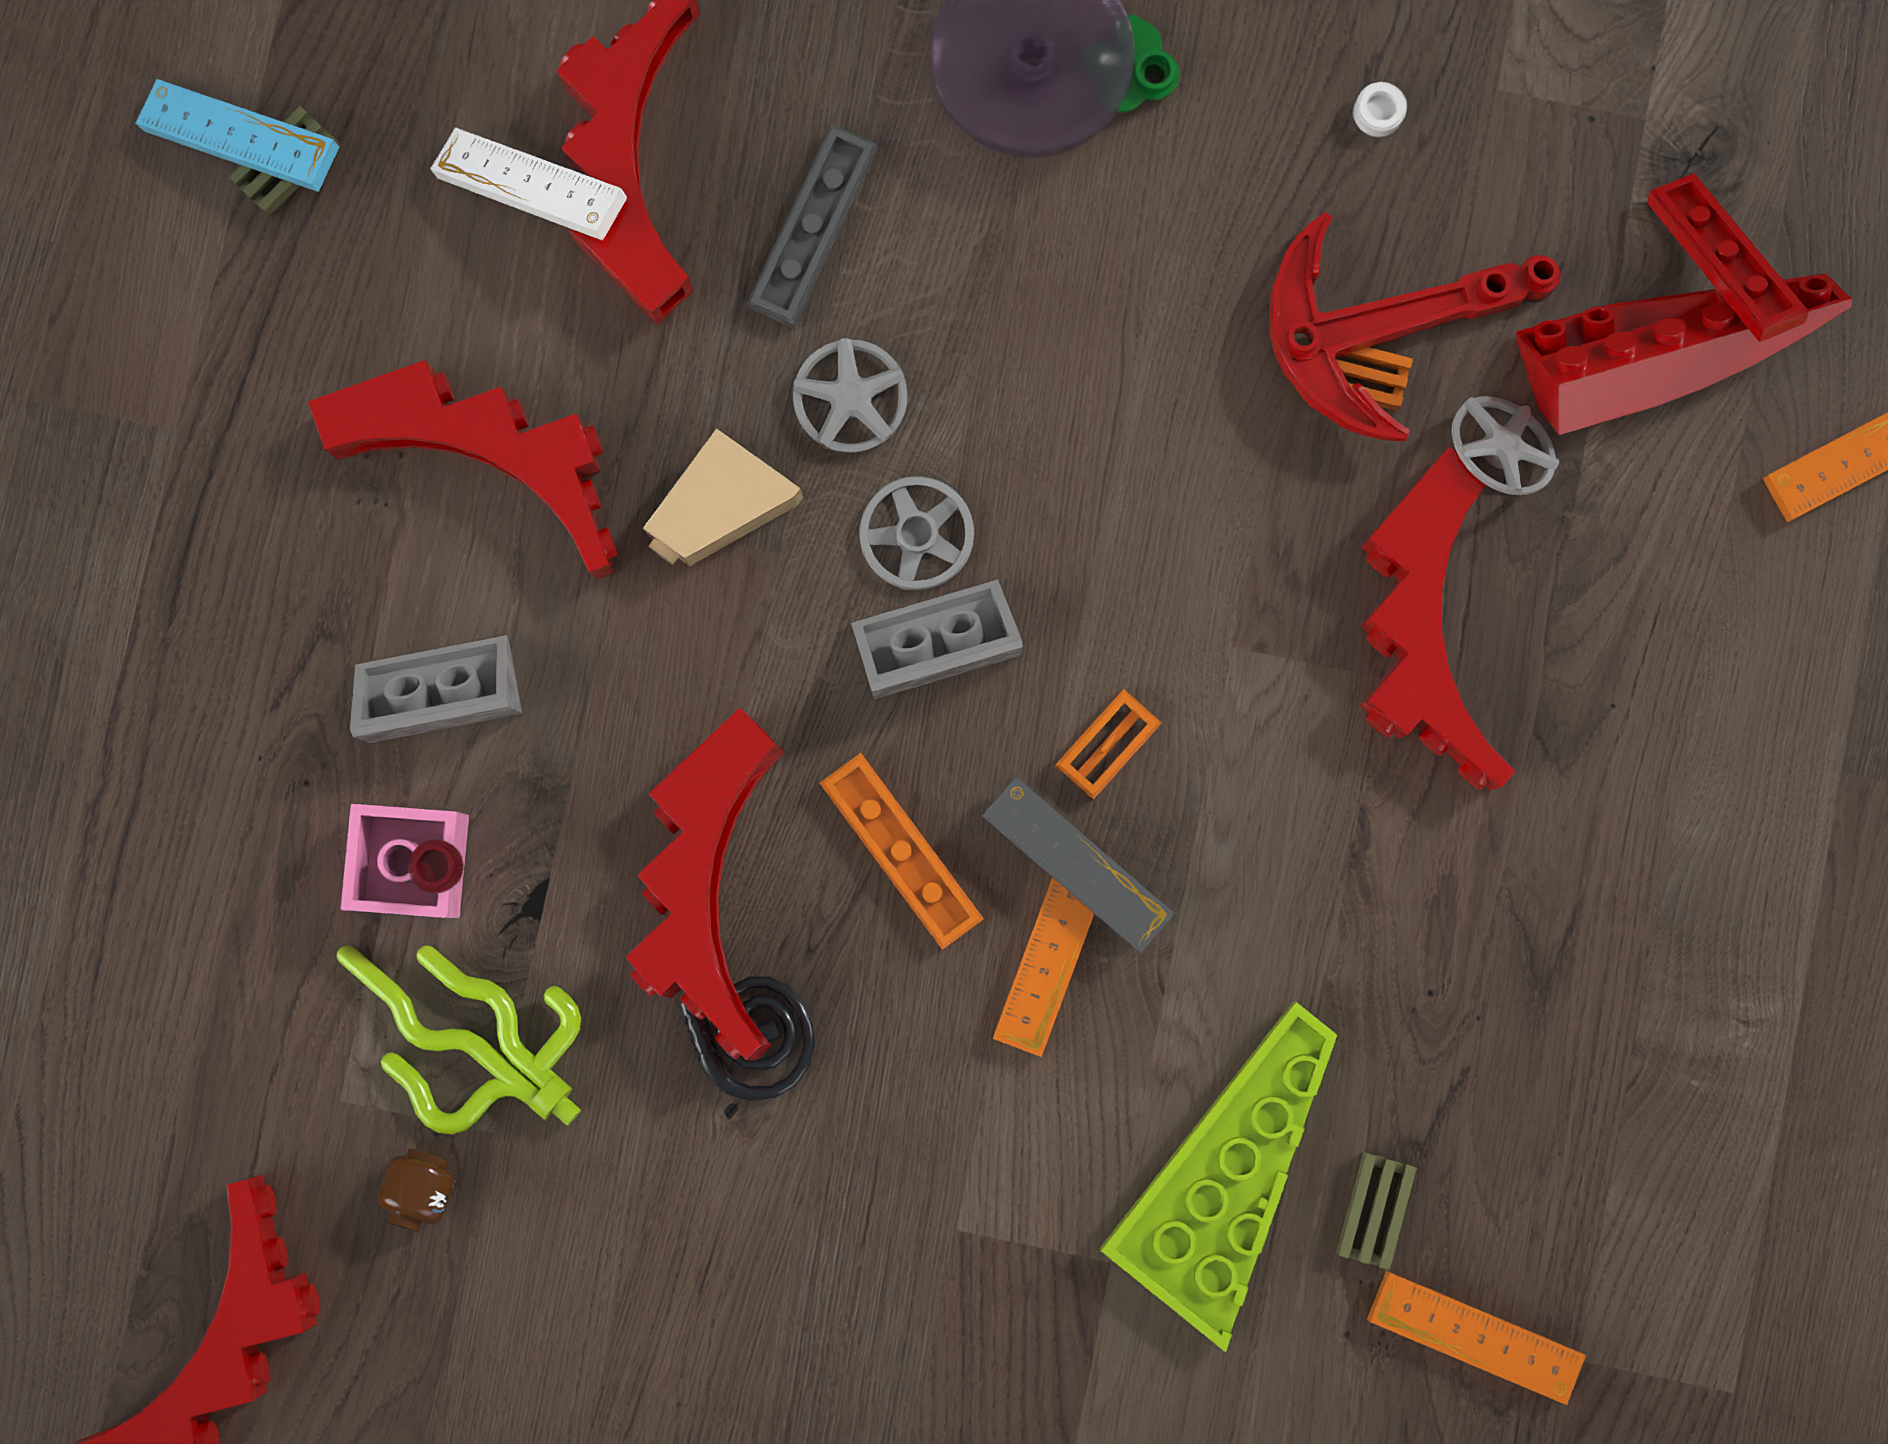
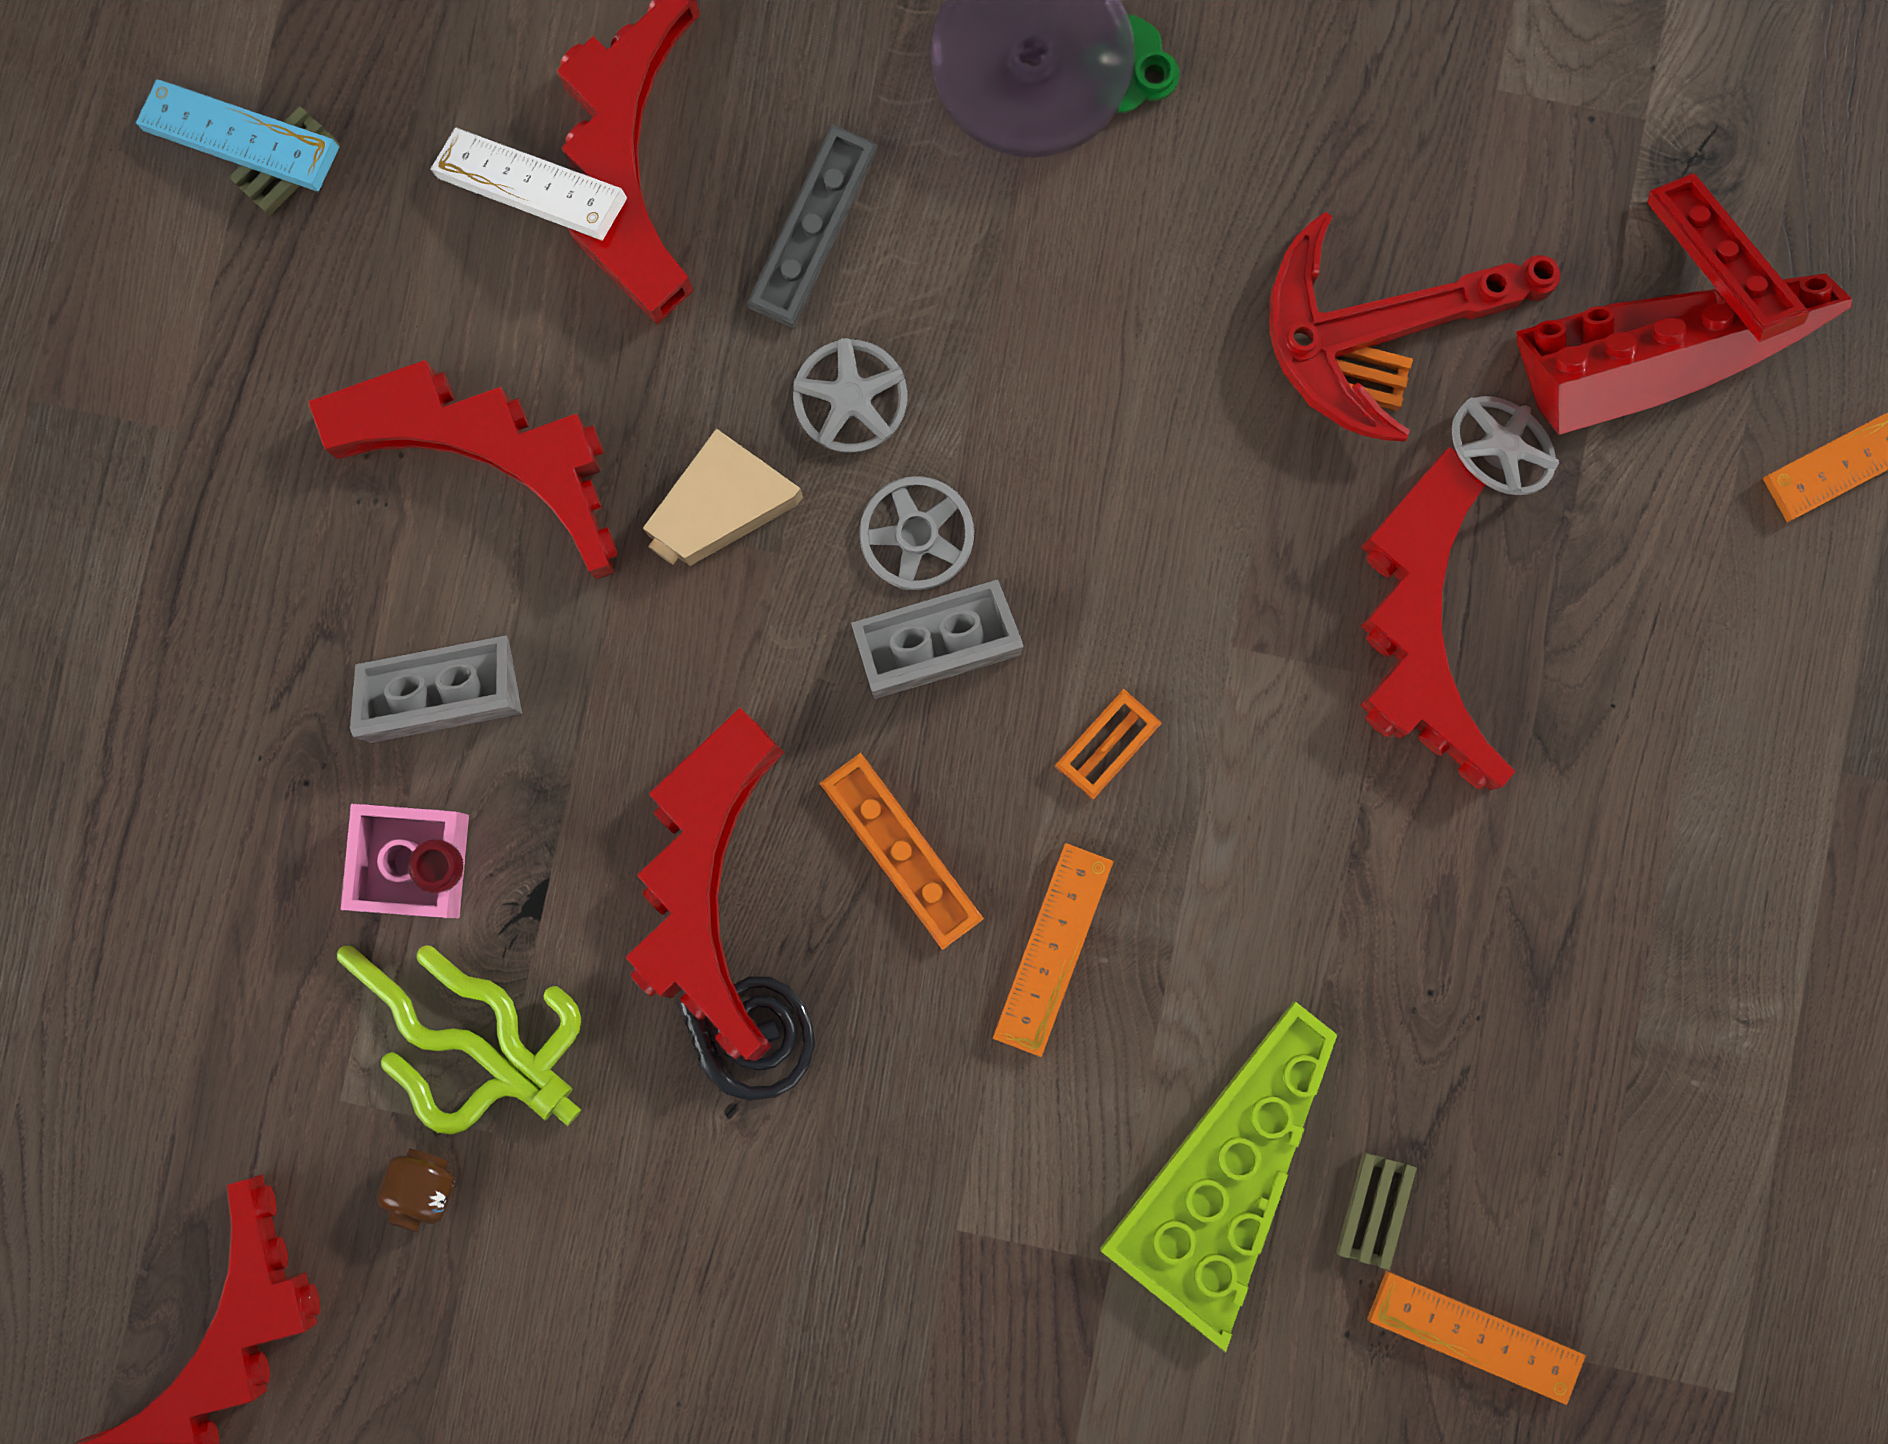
dark grey tile [982,777,1175,953] -> none
white tile [1353,82,1407,137] -> none

